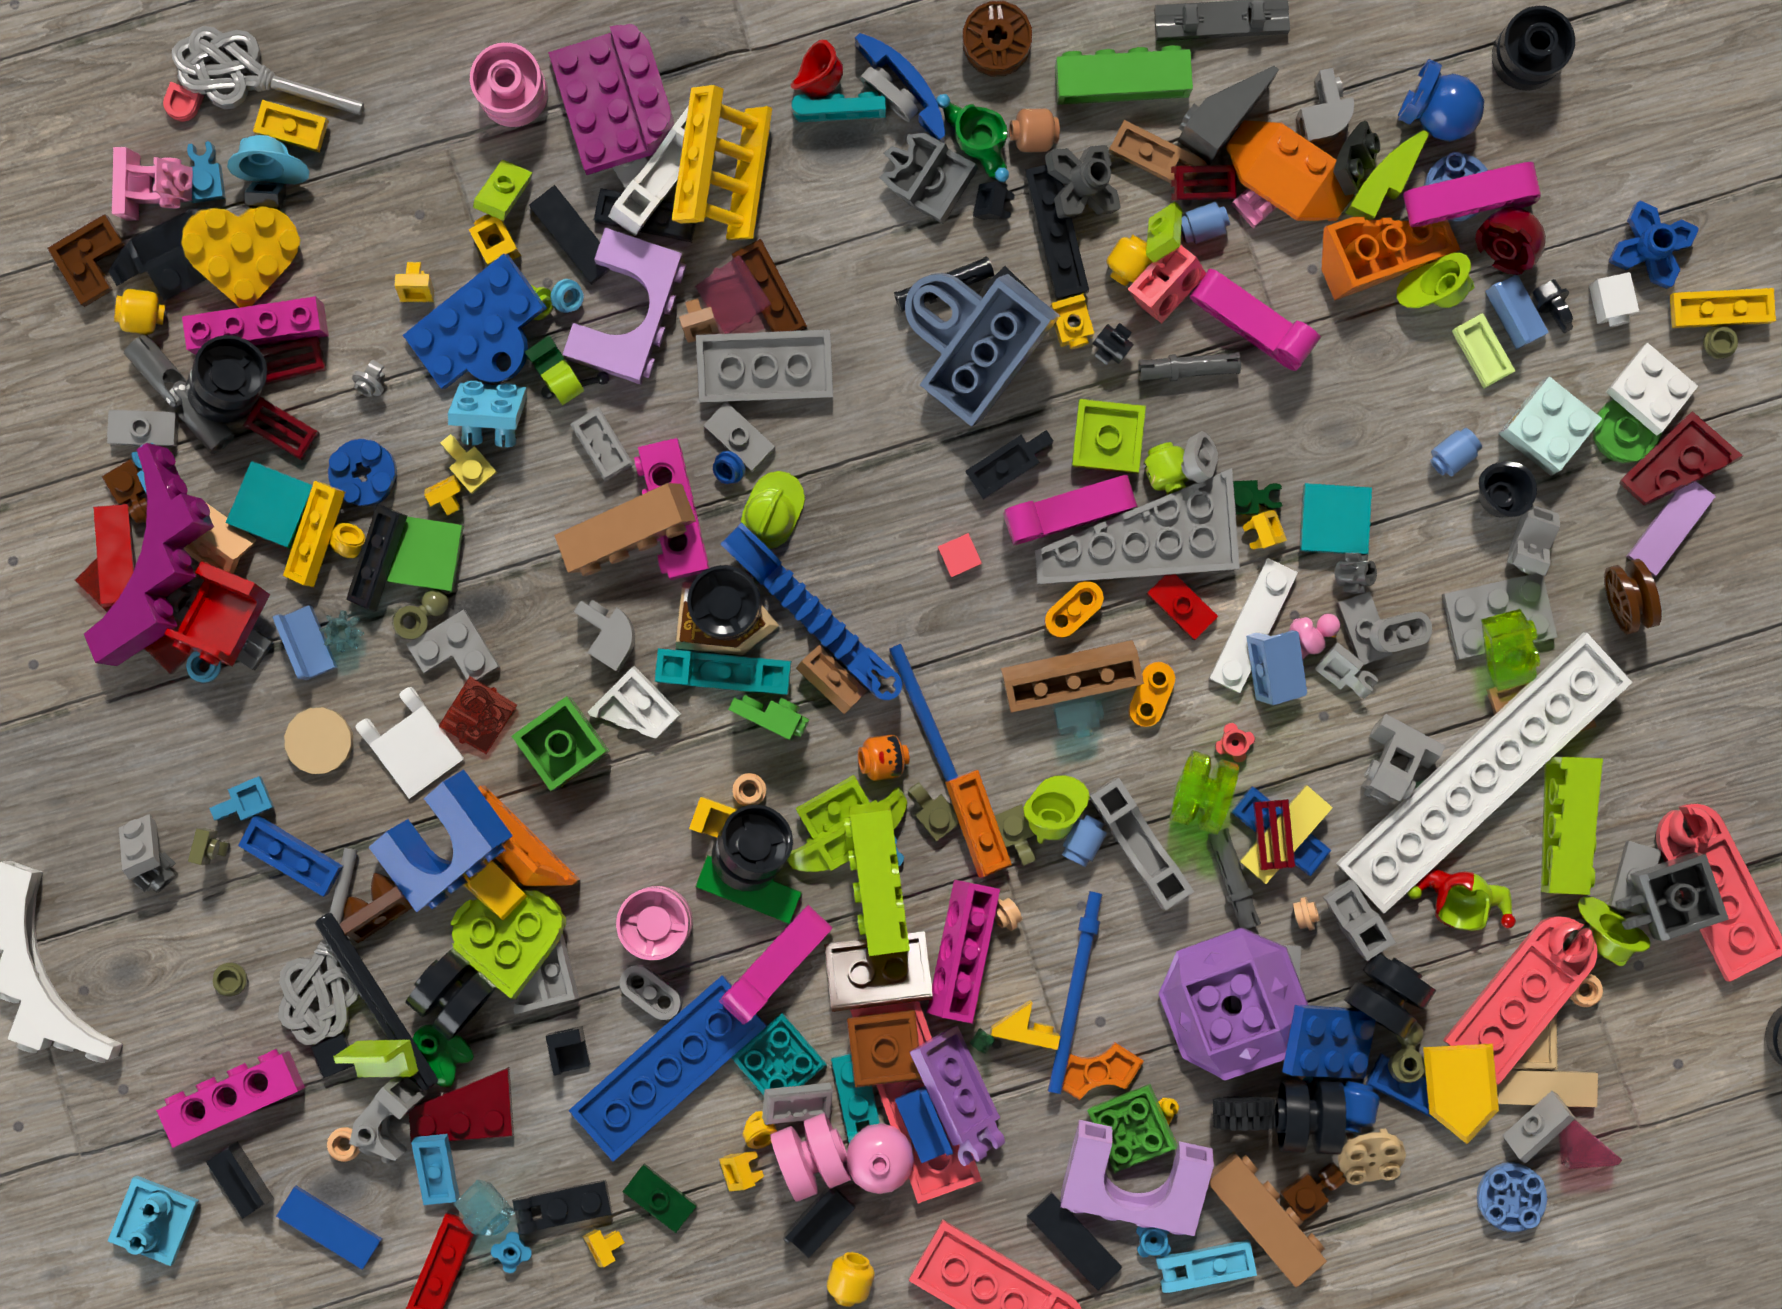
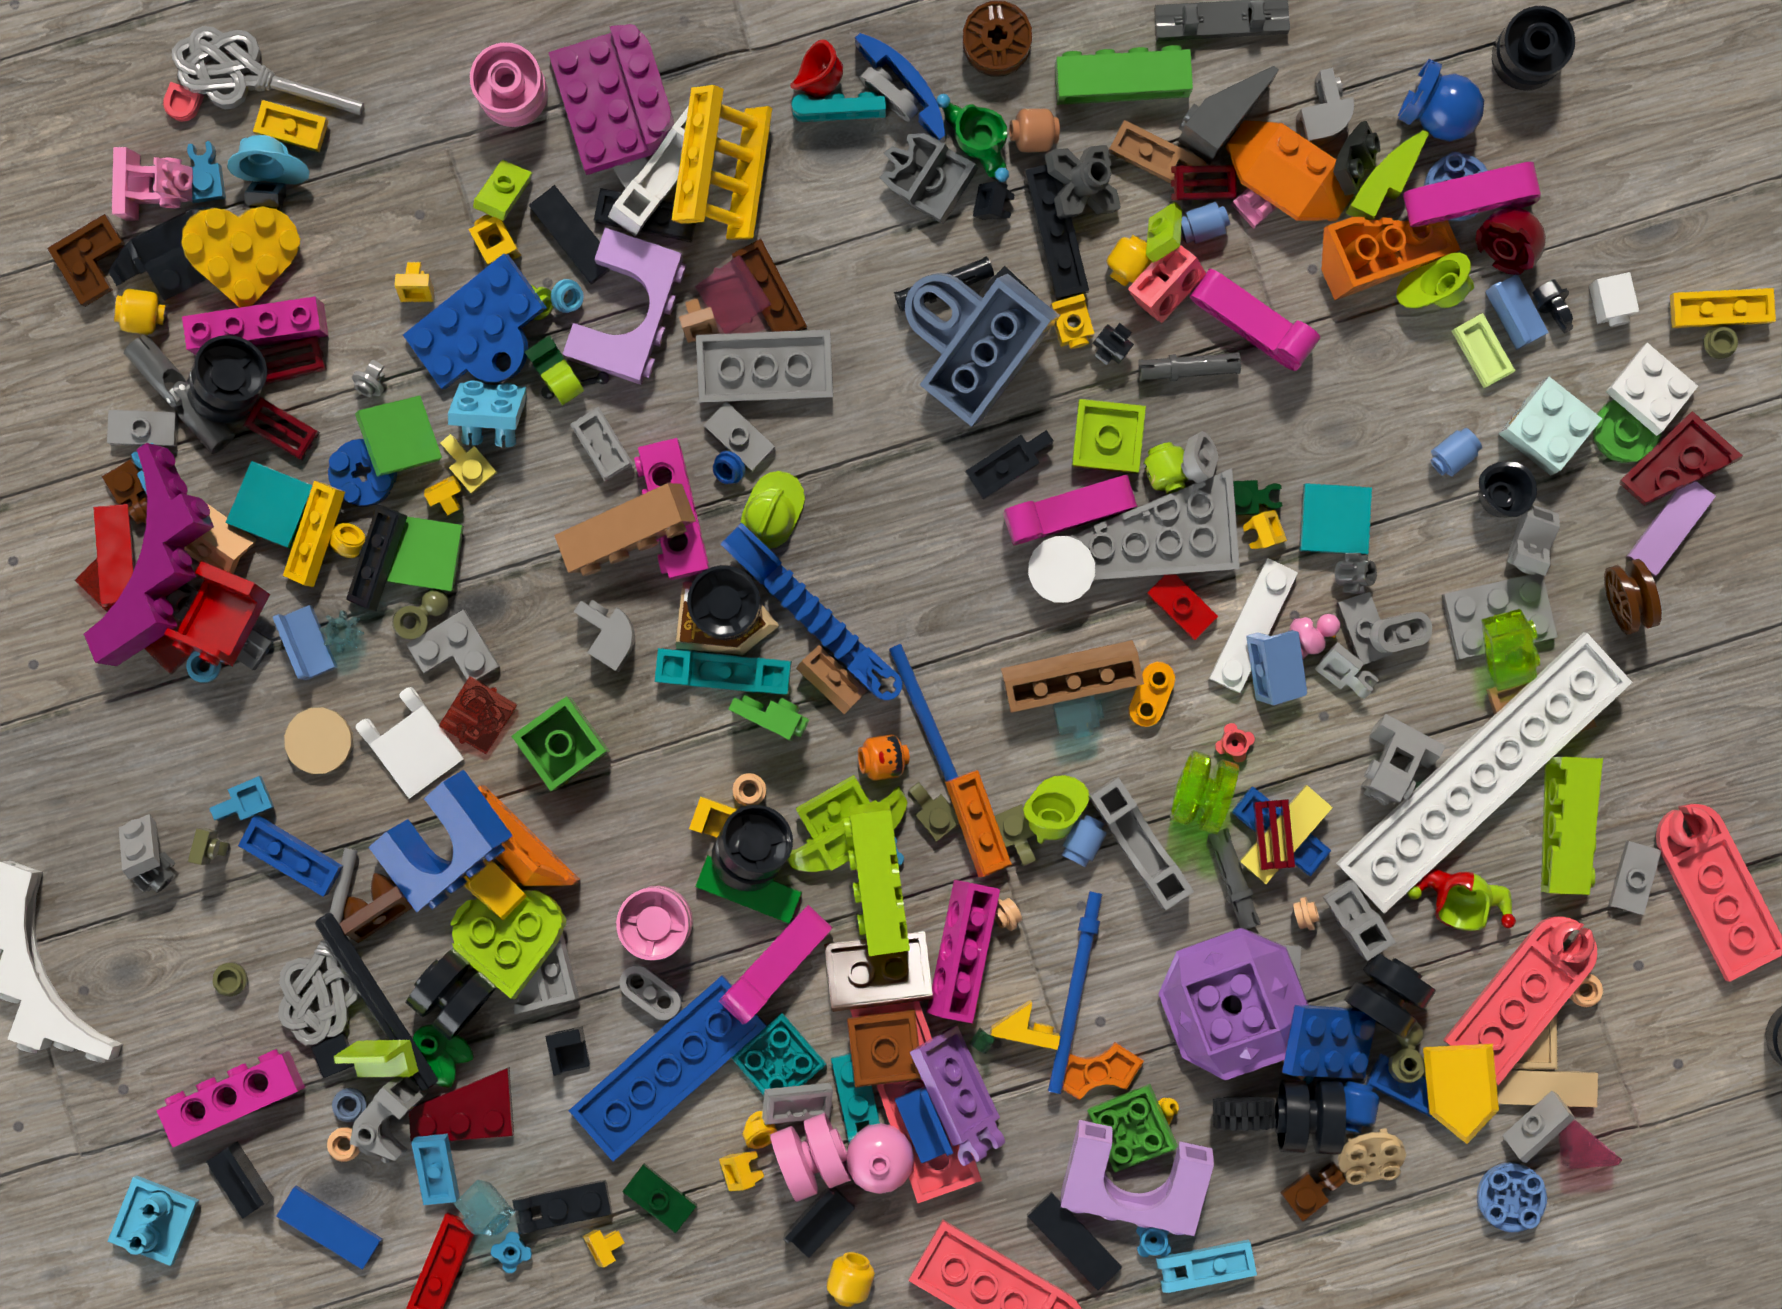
white wing [588,666,681,739] -> none
coral tile [938,533,982,578] -> none
light orange plate [1044,581,1104,638] -> none
medium nougat brick [1209,1152,1327,1288] -> none
lime piece [1578,896,1651,966] -> none
blue plant [1609,201,1699,289] -> none
dark grey hinge [1615,852,1729,941] -> none
none -> sand blue plate [332,1088,367,1122]
none -> bright green tile [355,395,442,477]
none -> white tile [1028,536,1095,603]

